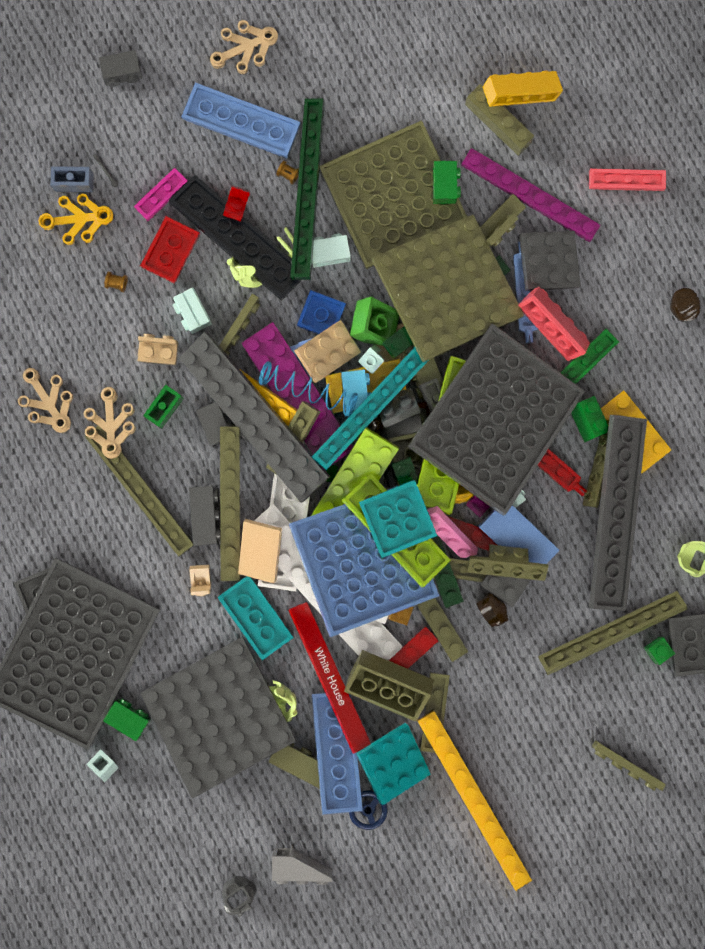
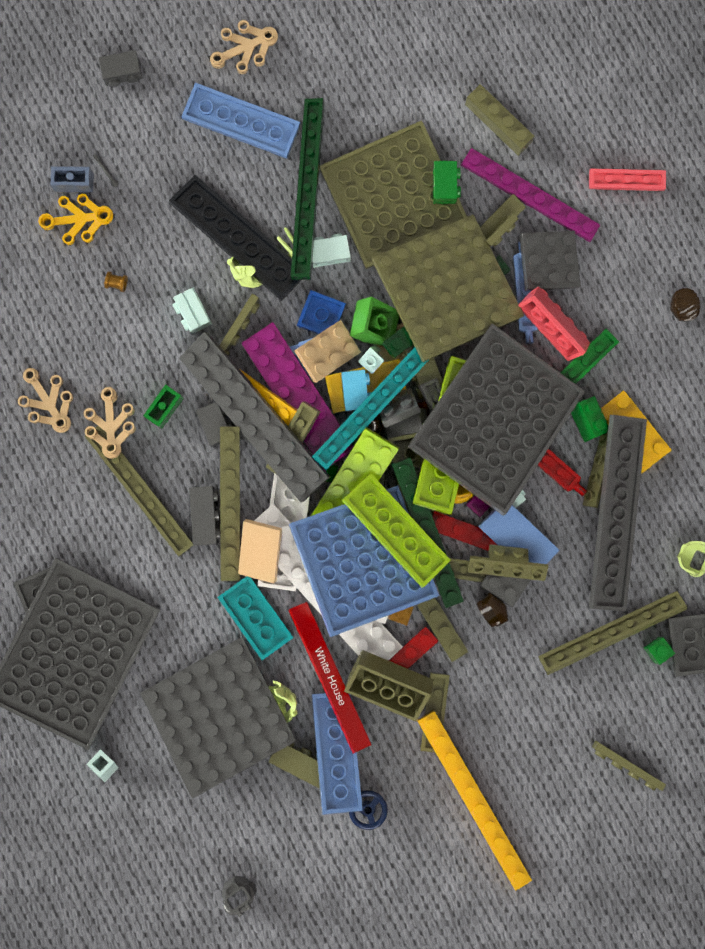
green brick [103,698,151,741] -> none
dark pink plate [134,168,188,221] -> none
tan bracket [137,334,178,365] -> none
red plate [140,216,200,284] -> none
tan bracket [189,565,211,596] -> none
red slope [223,185,250,221] -> none
dark azure piece [259,361,358,417] -> none
light grey slope [272,848,333,885] -> none
pearl gold bush [276,160,299,185] -> none
teal plate [356,723,431,805] -> none
teal plate [359,479,437,558] -> none
bright pink plate [427,506,478,558] -> none
yellow brick [483,71,563,107] -> none

